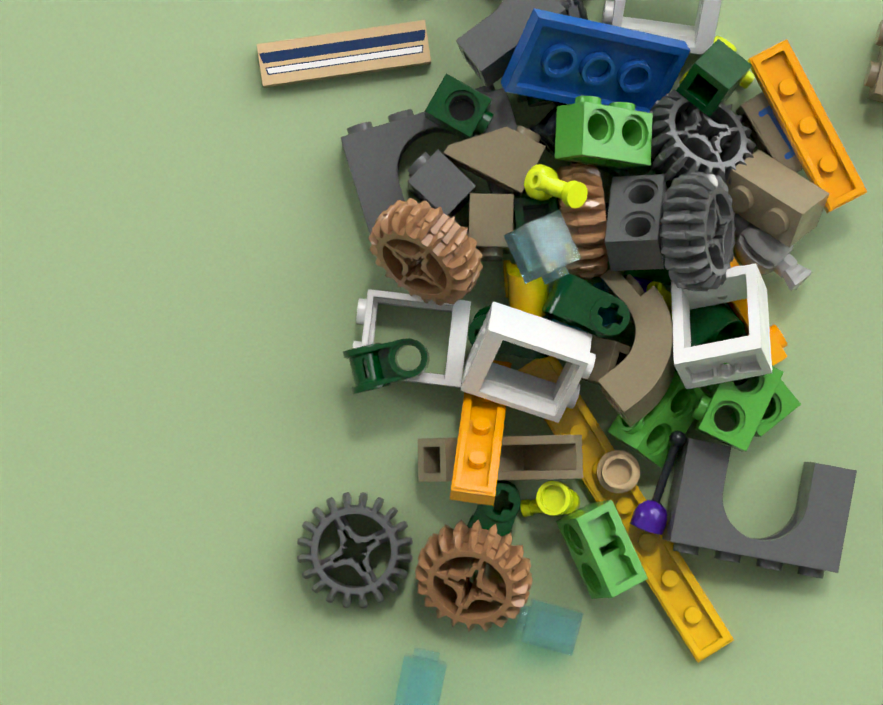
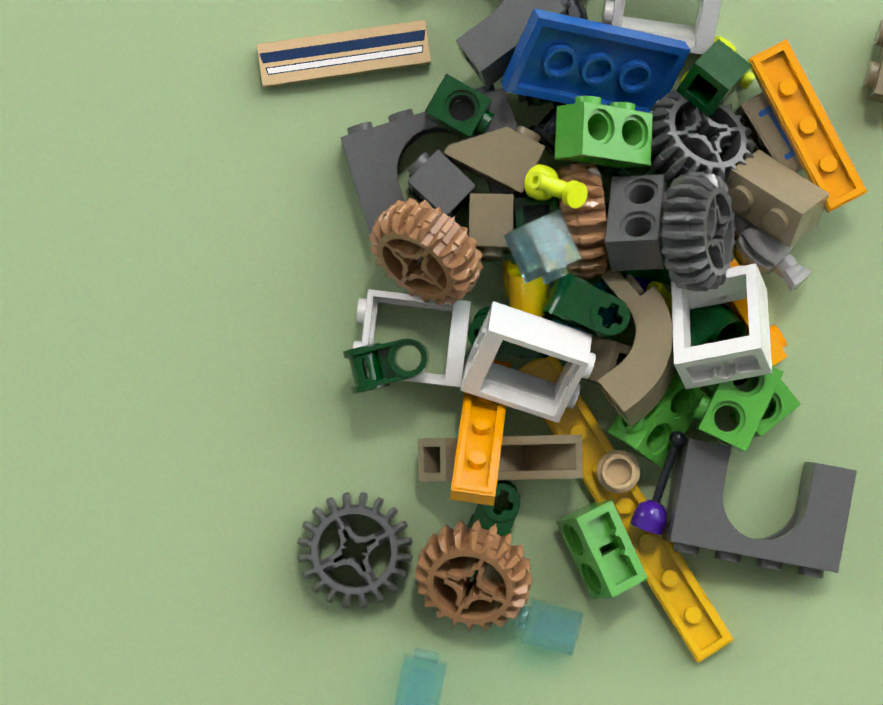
neon yellow piece [520,481,580,517] -> none

